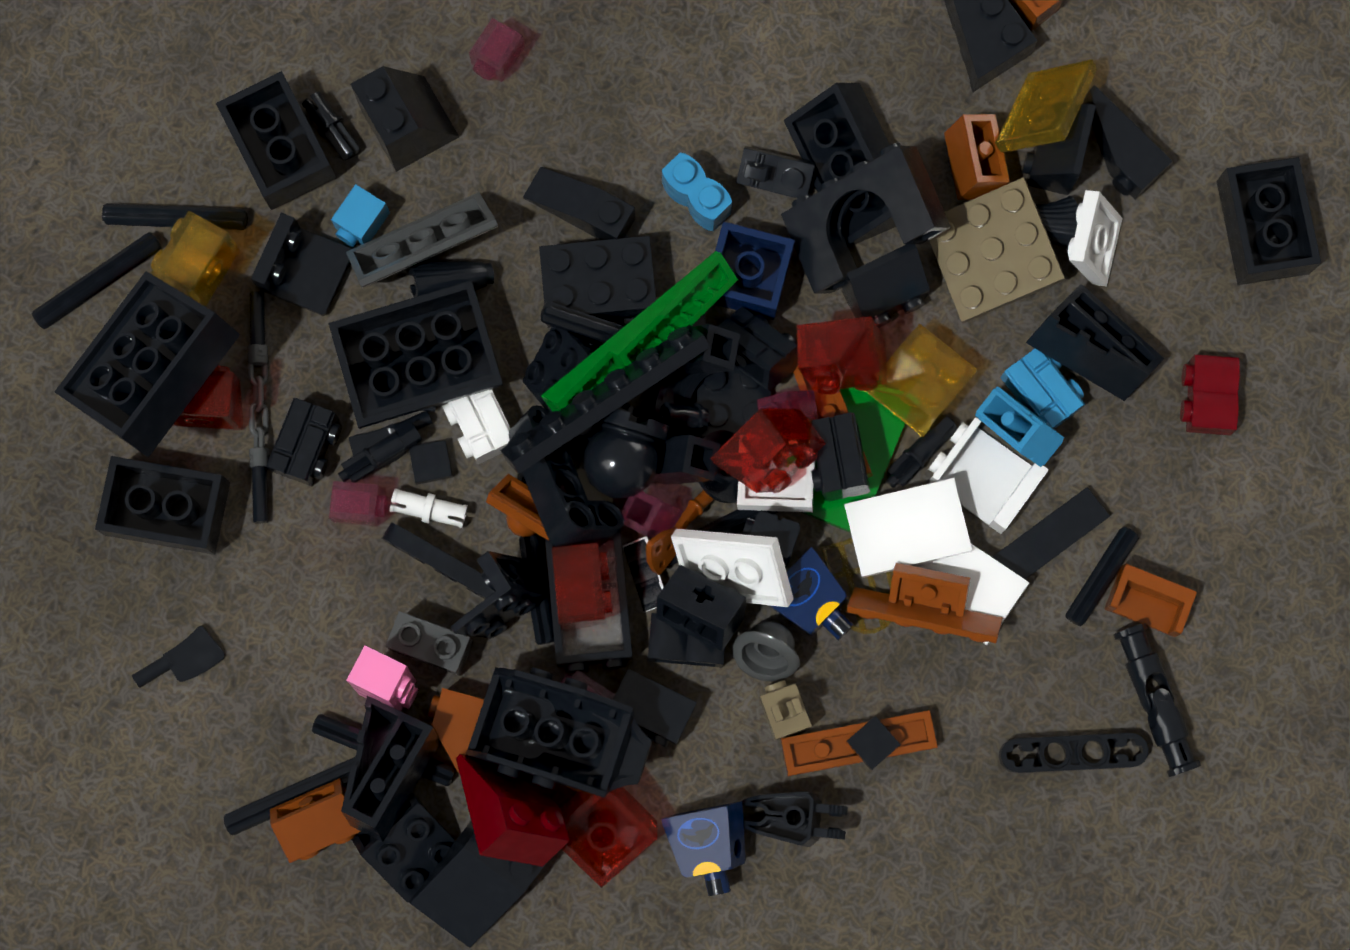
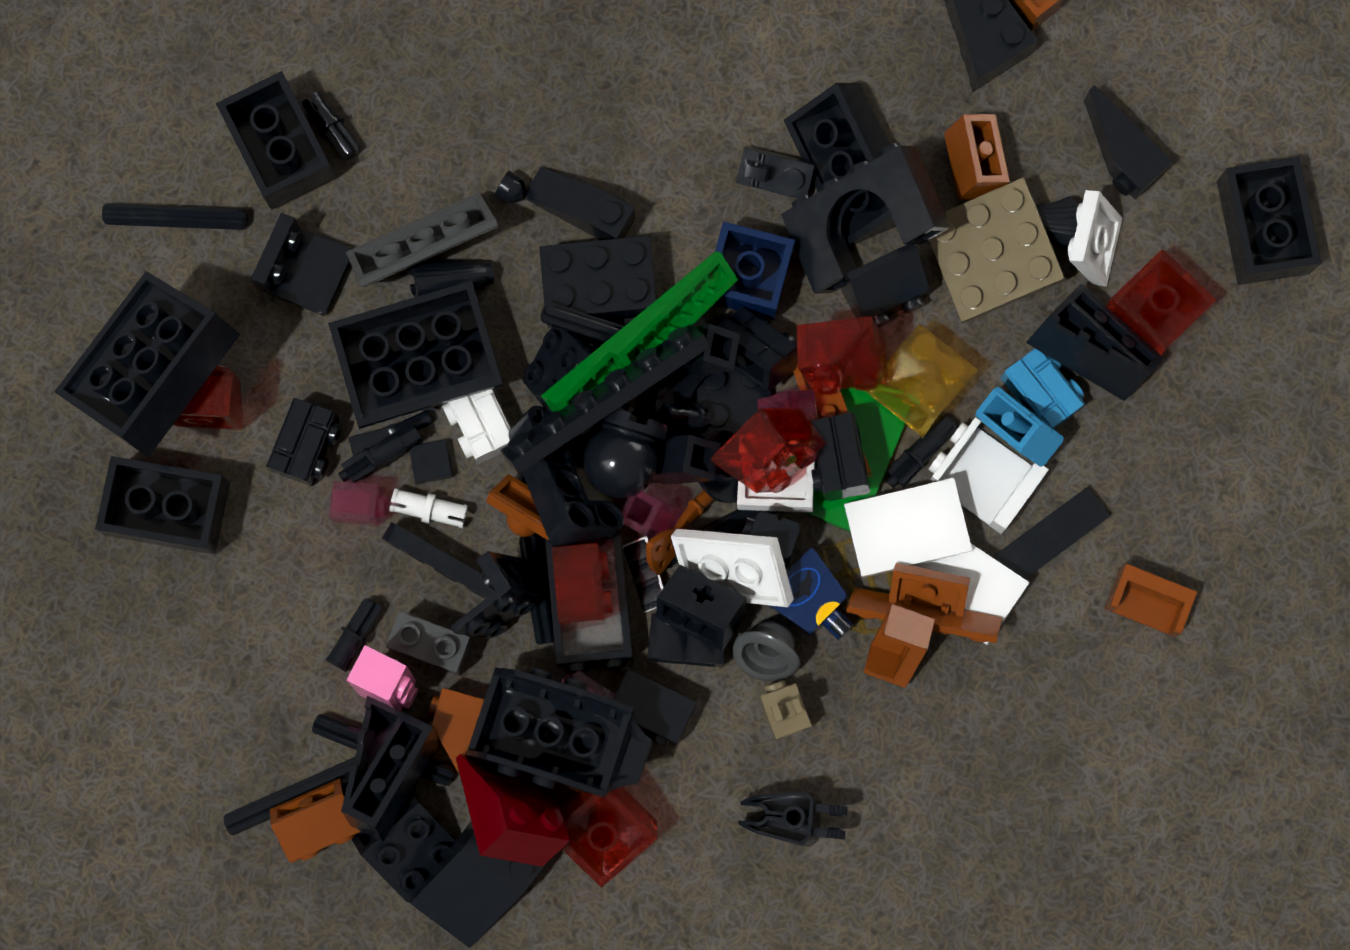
black axle [32,232,162,329] -> none
black piece [132,626,225,688] -> none
clear yellow slope [150,211,240,307] -> none
piece [248,291,270,524] -> none
dark azure brick [331,184,390,247] -> none
black slope [350,66,459,172] -> none
clear pink brick [469,18,525,82] -> none
dark blue torso [661,801,746,896] -> none
dark azure brick [662,152,732,231] -> none
dark orange plate [780,710,938,777] -> none
black tile [846,716,901,770] -> none
clear yellow tile [995,59,1097,152] -> none
black beam [999,733,1149,773] -> none
black slope [1022,104,1096,195] -> none
black axle [1065,527,1139,626] -> none
black piece [1113,623,1201,777] -> none
dark red brick [1180,354,1240,436] -> none
none -> black axle [325,598,383,672]
none -> black hinge [495,170,526,203]
none -> dark orange panel [863,604,935,688]
none -> clear red slope [1106,249,1217,357]

